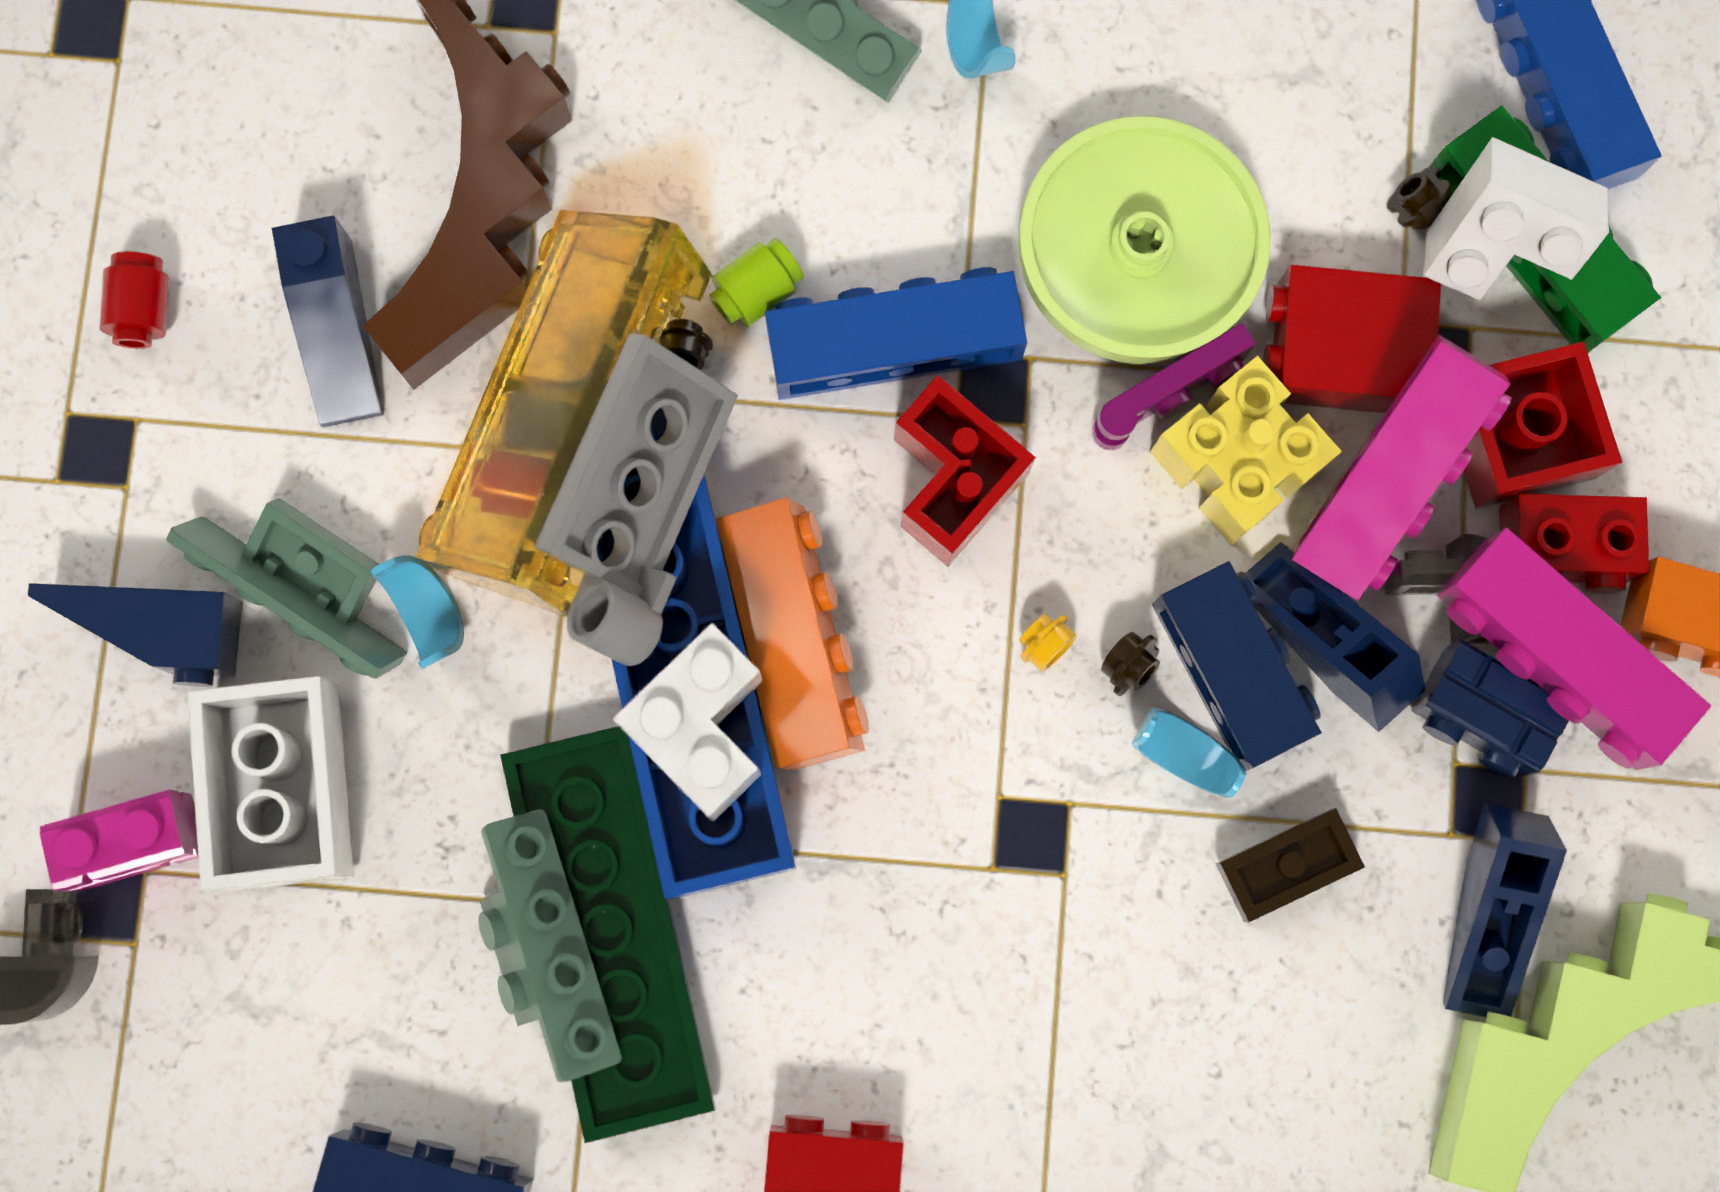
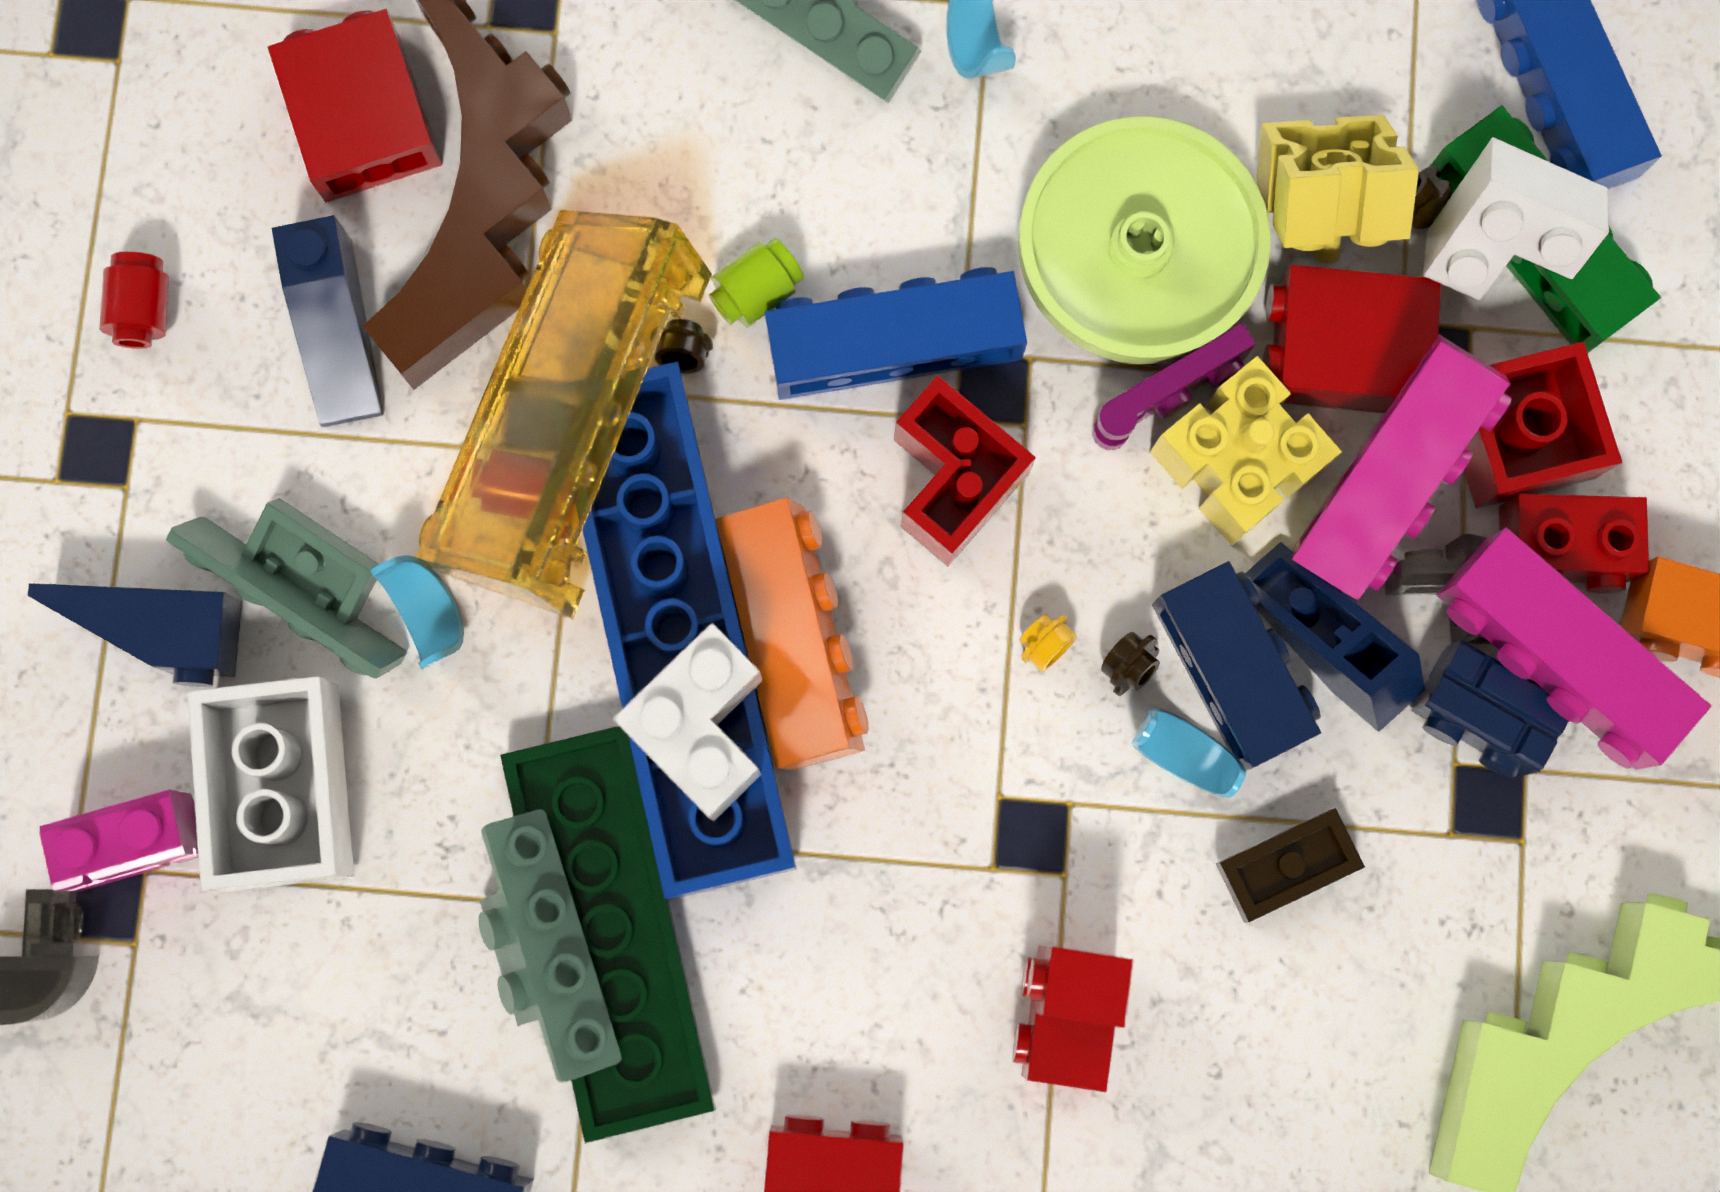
light grey hinge [534,333,738,666] -> none
dark blue slope [1443,803,1567,1017] -> none
none -> red brick [267,9,442,203]
none -> red brick [1012,945,1133,1093]
none -> light yellow brick [1257,114,1419,263]

